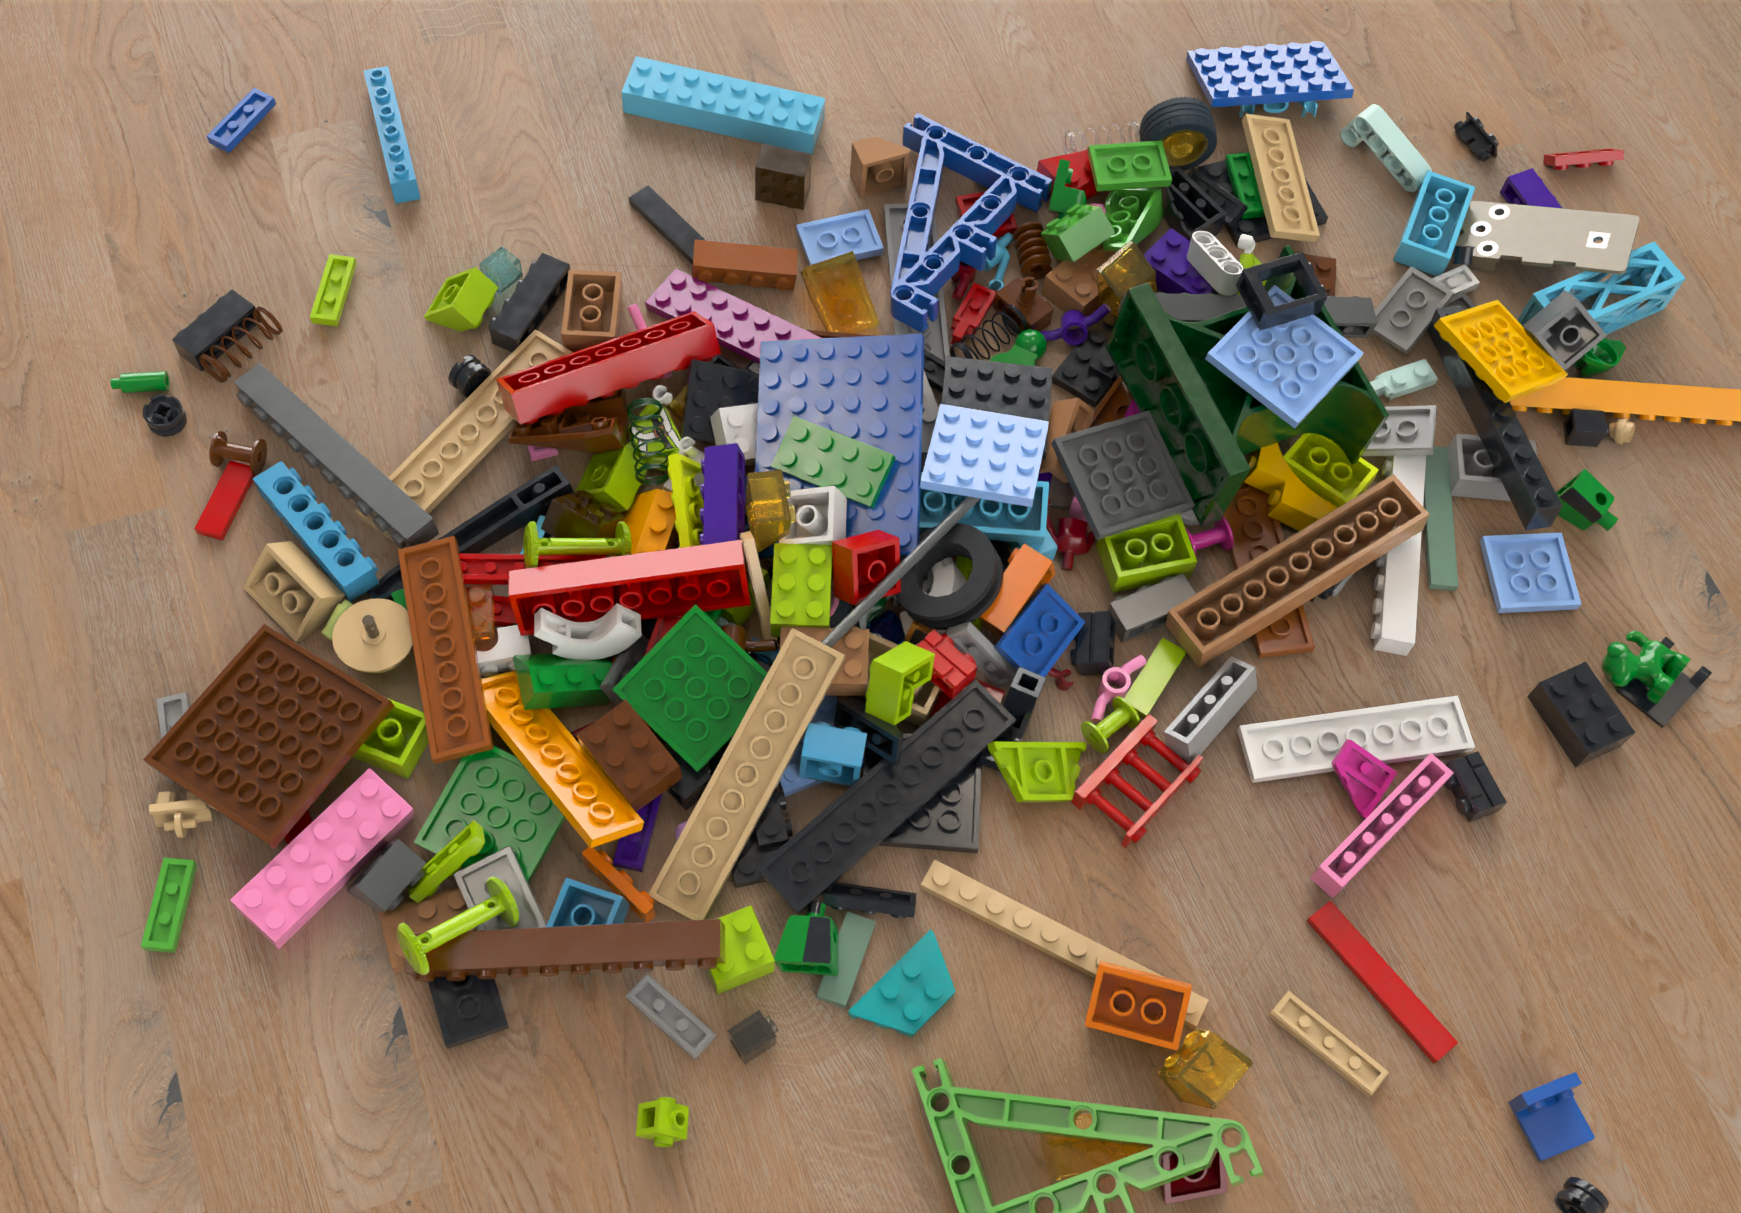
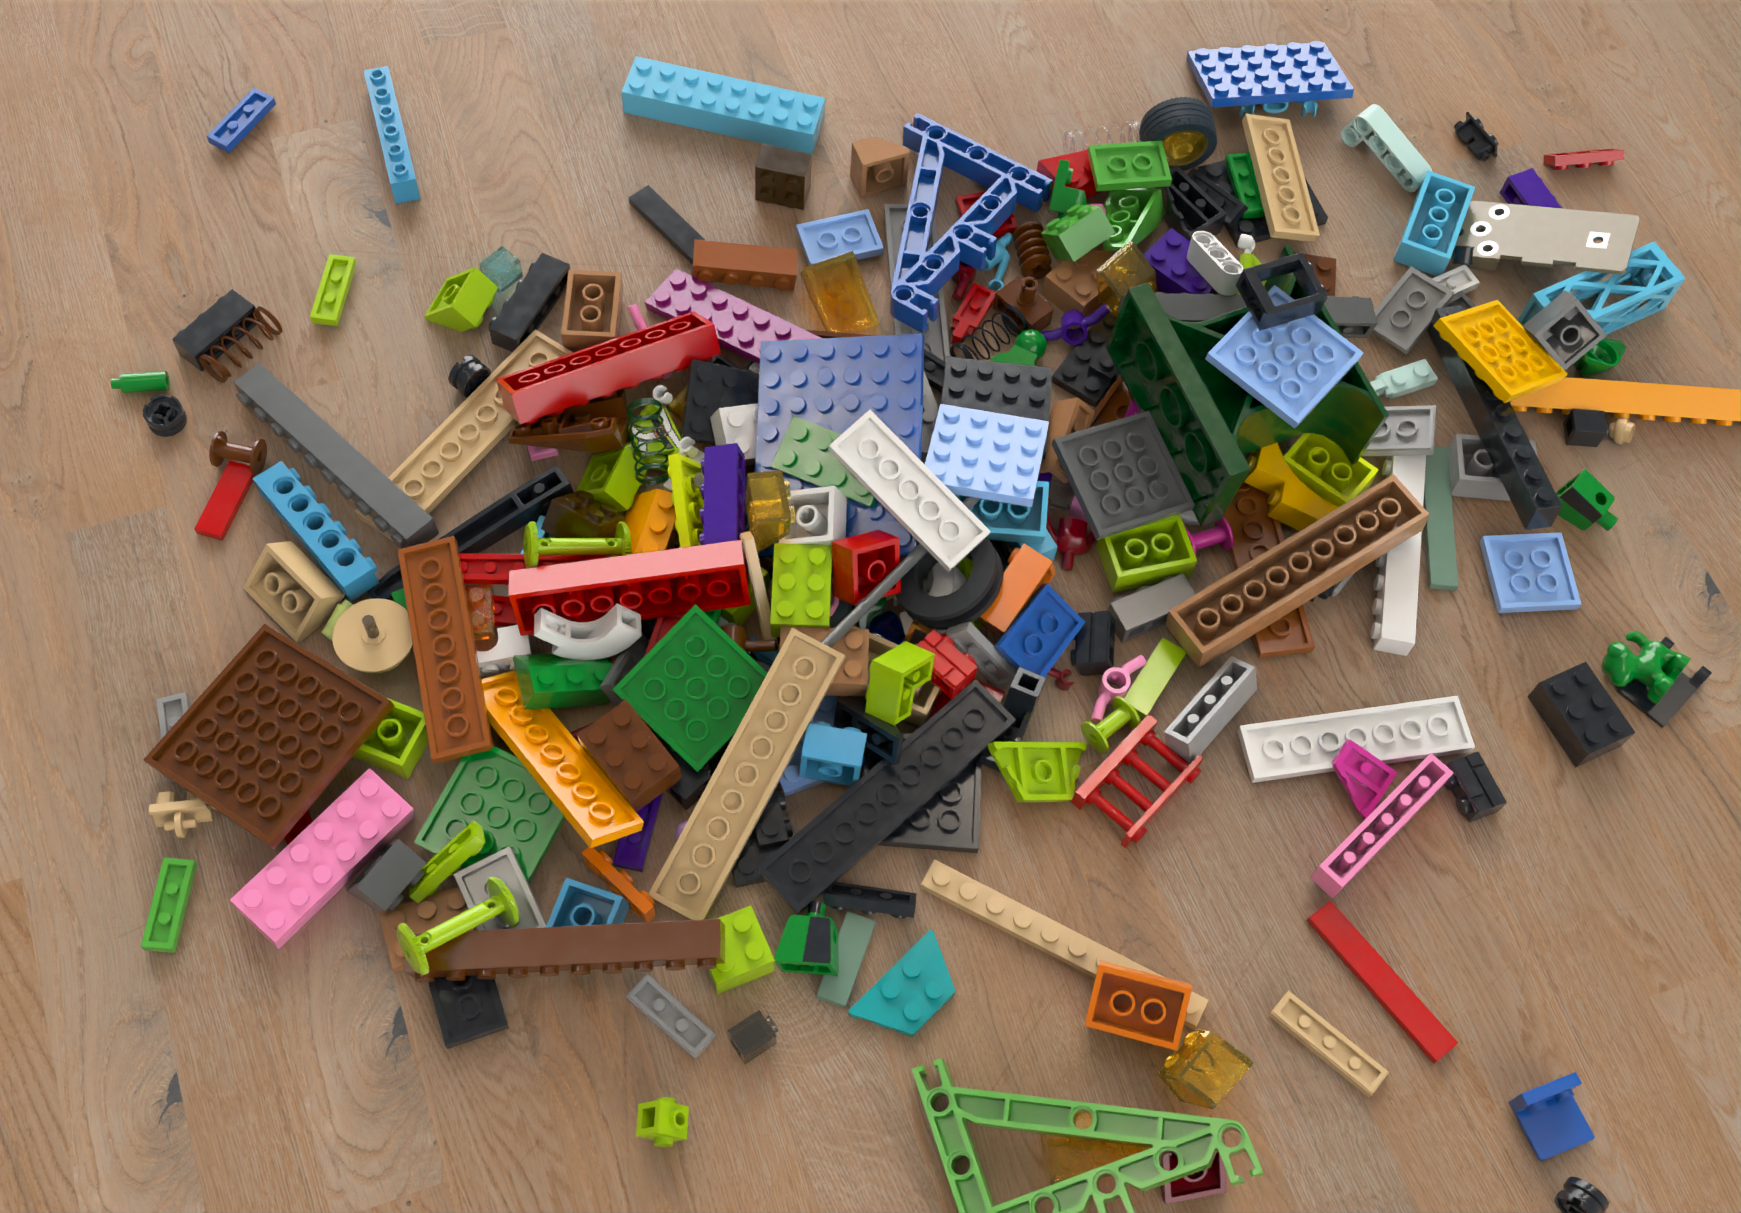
none -> white plate [828,410,991,572]

